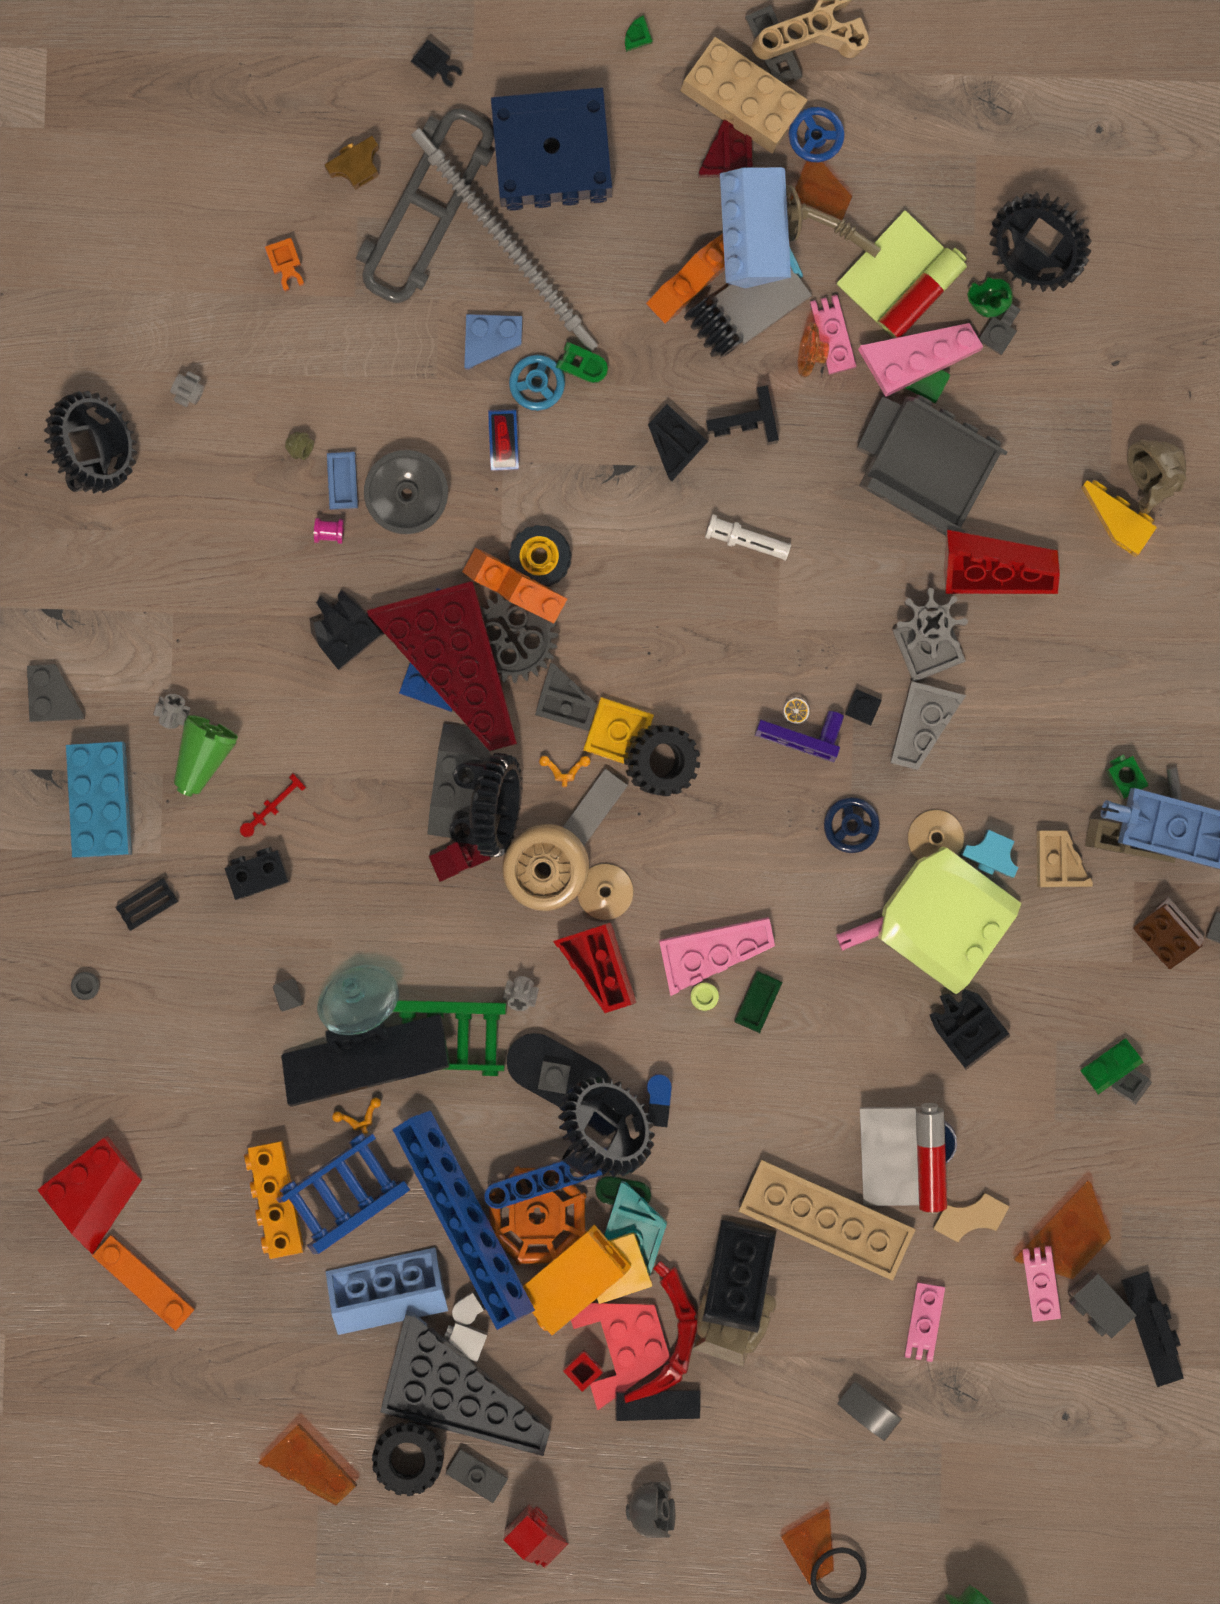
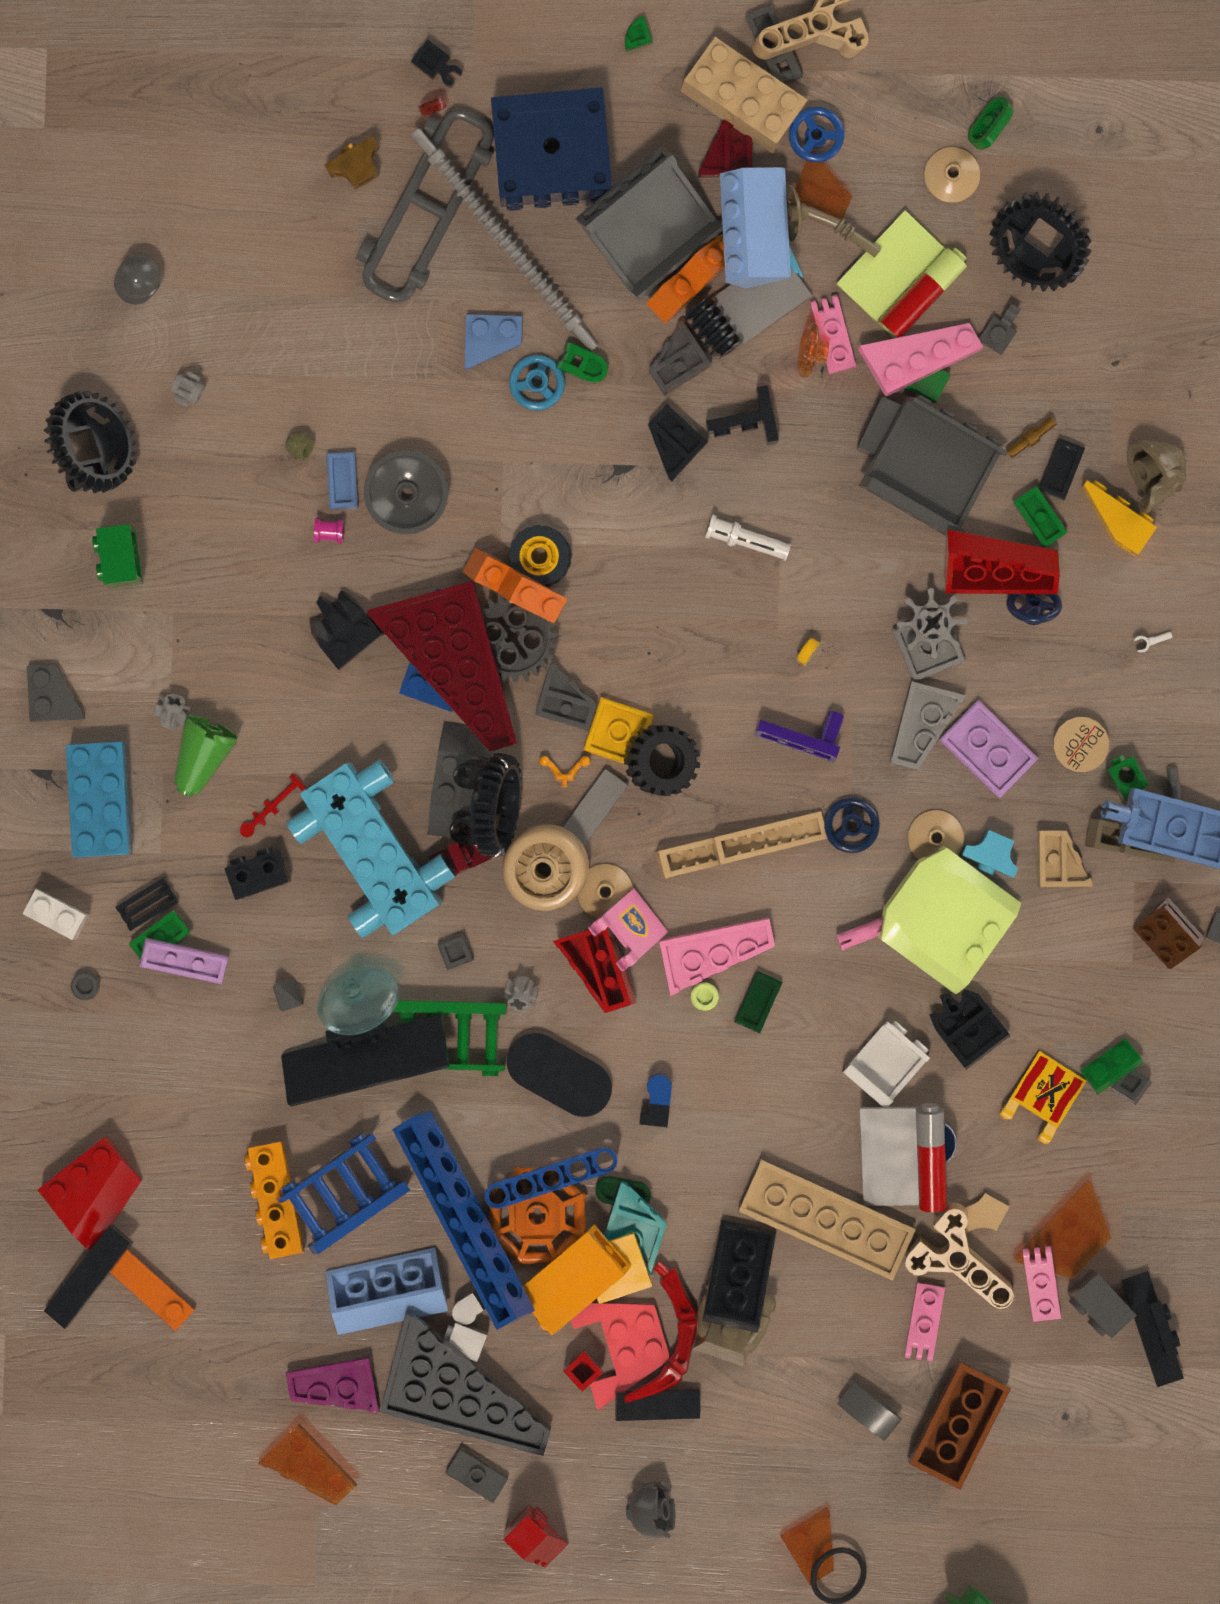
orange plate [265,238,305,292] -> none
light orange piece [332,1097,381,1135] -> none
black tyre [372,1422,444,1496] -> none
slope [488,409,519,471] -> none
dark grey plate [538,1061,571,1094] -> none
black piece [558,1076,655,1177] -> none
tile [782,697,811,725] -> none
black plate [845,689,882,726] -> none
green hair [967,277,1014,318] -> none
none -> white brick [23,889,89,940]
none -> black tile [44,1224,134,1329]
none -> green brick [92,524,143,589]
none -> dark grey helmet [114,253,161,305]
none -> green plate [129,910,191,959]
none -> lavender tile [139,938,228,984]
none -> medium azure piece [286,759,457,938]
none -> magenta wing [286,1357,379,1413]
none -> clear red tile [418,96,447,117]
none -> dark grey tile [437,934,473,970]
none -> dark grey panel [575,147,723,299]
none -> bright pink flag [588,888,668,972]
none -> flat silver wing [649,320,712,396]
none -> tan slope [655,811,828,879]
none -> yellow tile [797,638,821,666]
none -> white panel [842,1021,930,1107]
none -> tan beam [905,1203,1014,1309]
none -> dark orange brick [908,1360,1011,1490]
none -> tan dish [924,147,980,203]
none -> lavender tile [939,700,1039,799]
none -> green plate [968,97,1013,150]
none -> flag [1000,1051,1087,1144]
none -> pearl gold bar [1006,416,1057,458]
none -> dark blue piece [1006,594,1062,625]
none -> green plate [1012,486,1068,548]
none -> black tile [1039,438,1085,501]
none -> tan piece [1053,717,1109,772]
none -> white hand [1133,632,1173,653]

